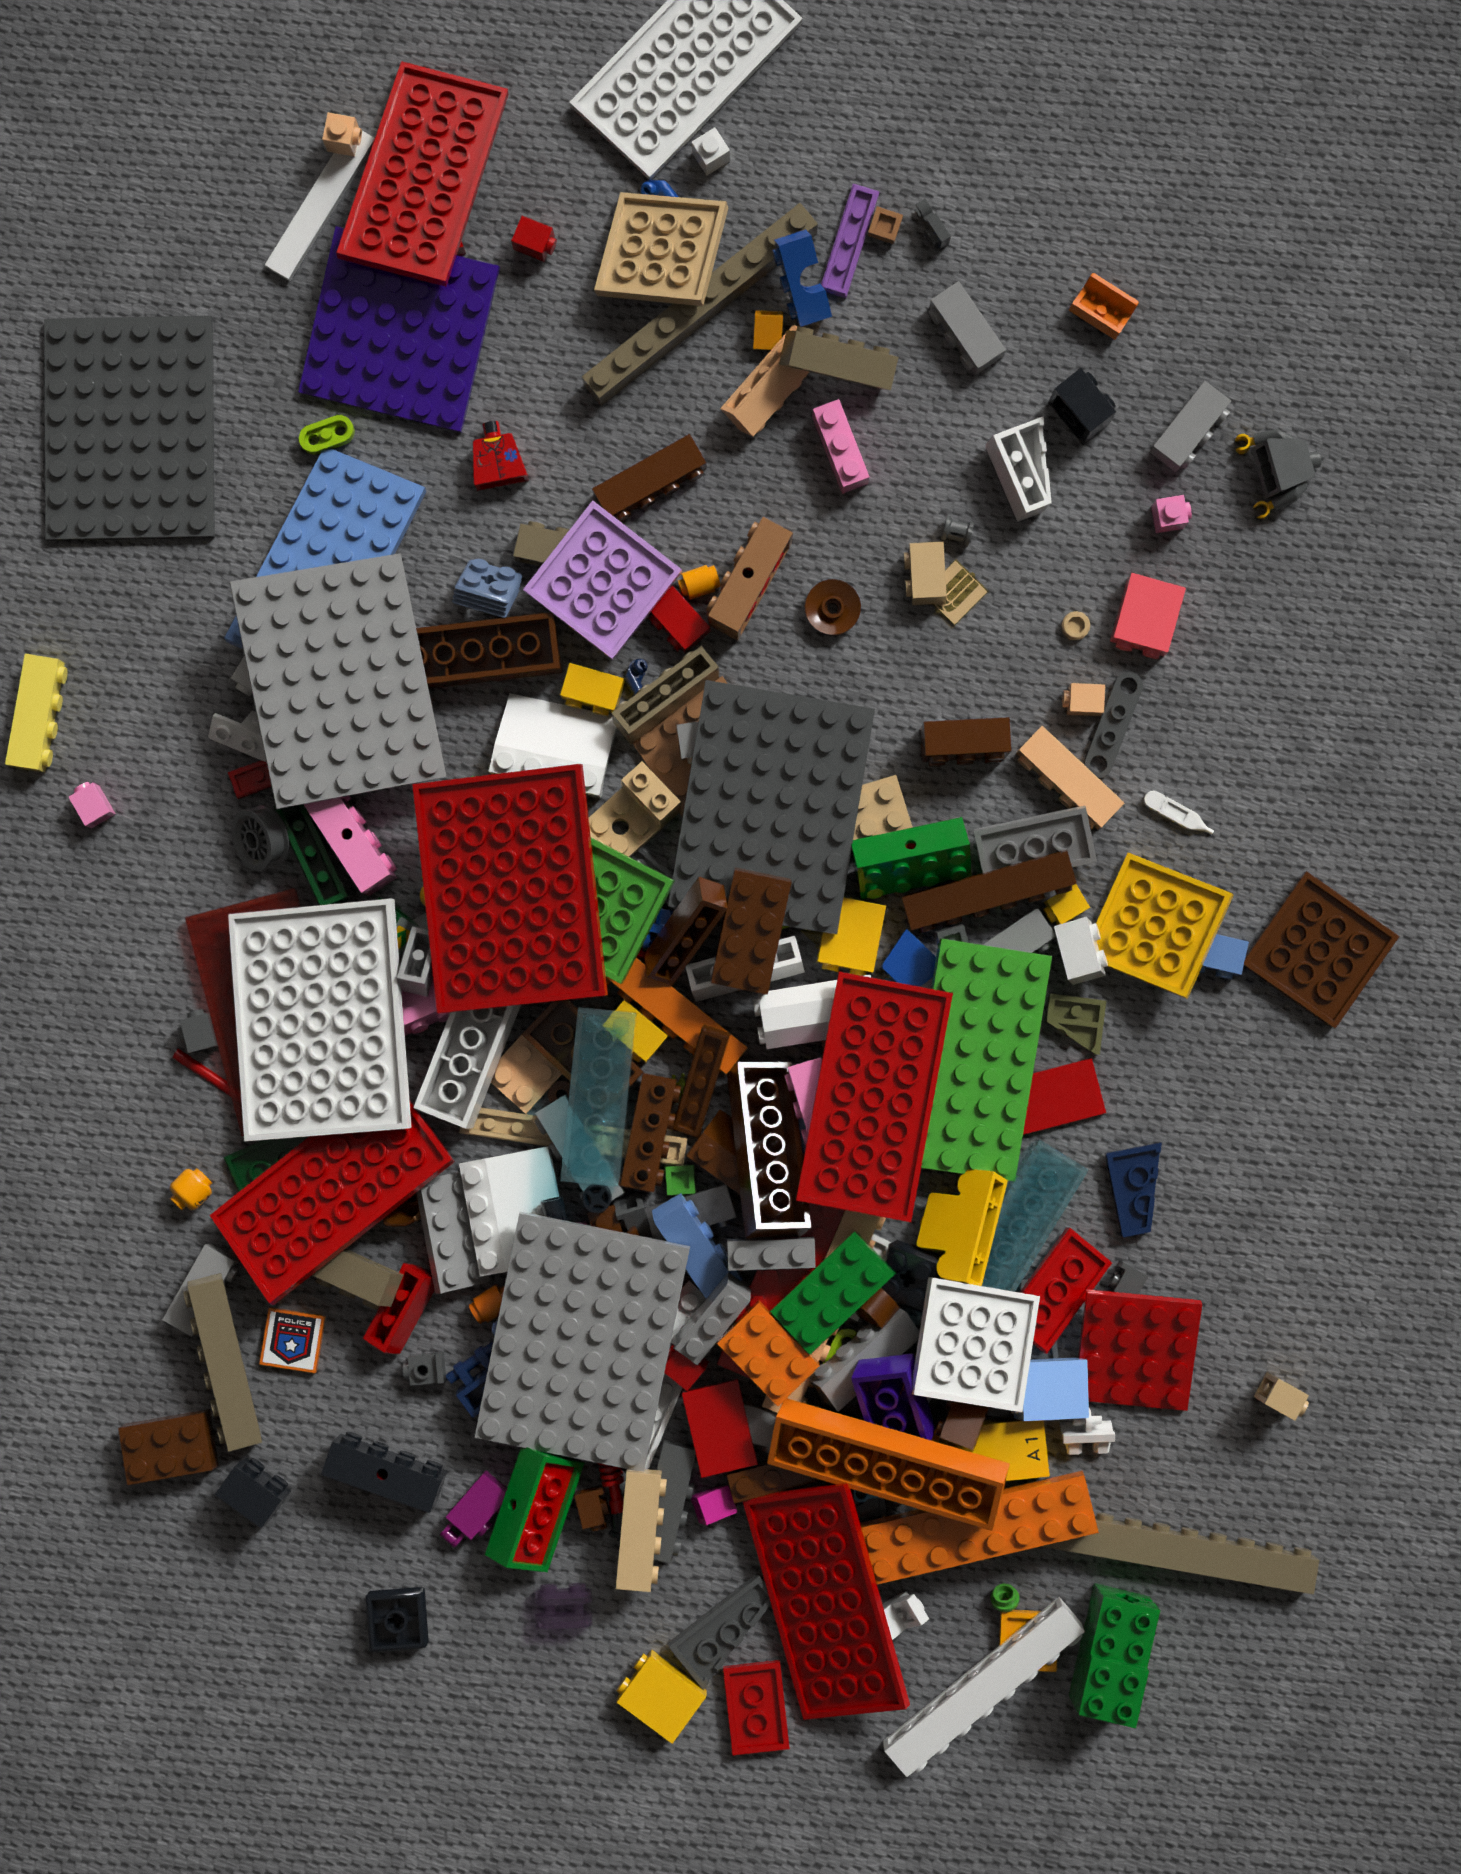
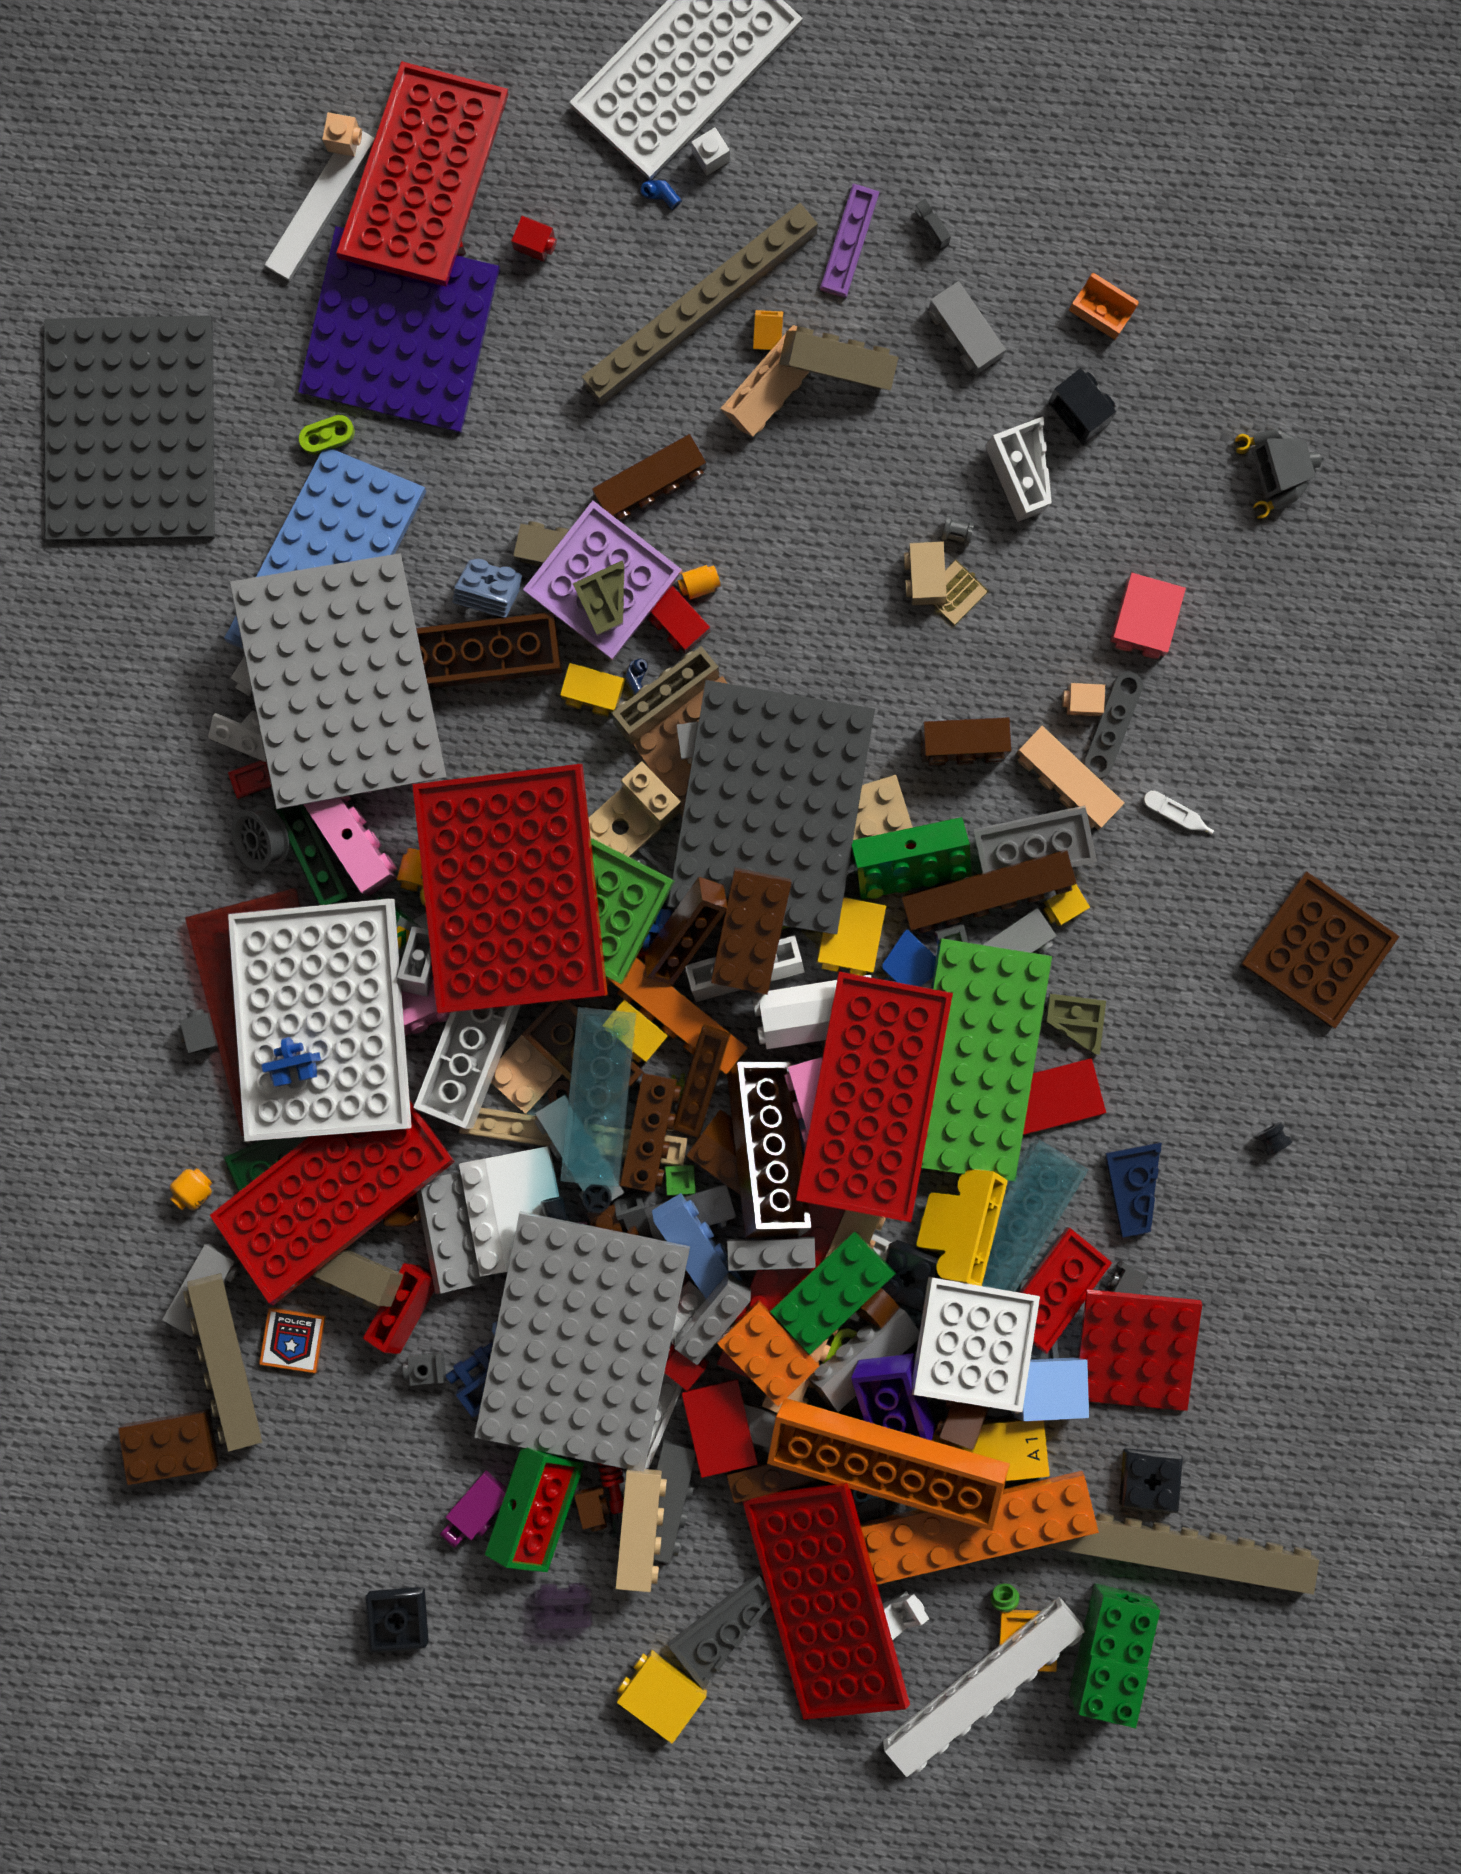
light yellow brick [5,654,68,773] -> none
bright pink brick [69,782,116,828] -> none
red bar [172,1049,242,1104] -> none
black brick [214,1458,291,1528] -> none
black brick [321,1432,448,1513] -> none
orange brick [469,1284,505,1324] -> none
red torso [473,421,529,491] -> none
white piece [489,693,617,799] -> none
tan plate [594,192,728,306] -> none
dark pink brick [691,1485,738,1525] -> none
medium nougat brick [706,517,793,641] -> none
red plate [723,1660,790,1755] -> none
blue arch [772,230,832,327] -> none
reddish brown dish [805,579,861,635] -> none
bright pink brick [812,399,870,494] -> none
medium nougat plate [868,206,903,244] -> none
white brick [1054,917,1108,985] -> none
white hips [1060,1408,1115,1455] -> none
tan tile [1061,611,1090,640] -> none
yellow plate [1096,853,1234,999] -> none
light grey brick [1150,381,1231,472] -> none
bright pink brick [1151,495,1192,533] -> none
medium blue brick [1200,934,1249,980] -> none
tan brick [1254,1372,1309,1421] -> none
none -> blue hips [261,1037,321,1087]
none -> light orange brick [396,848,424,892]
none -> olive wing [573,560,625,637]
none -> black brick [1119,1448,1183,1513]
none -> black wheel [1256,1122,1293,1156]

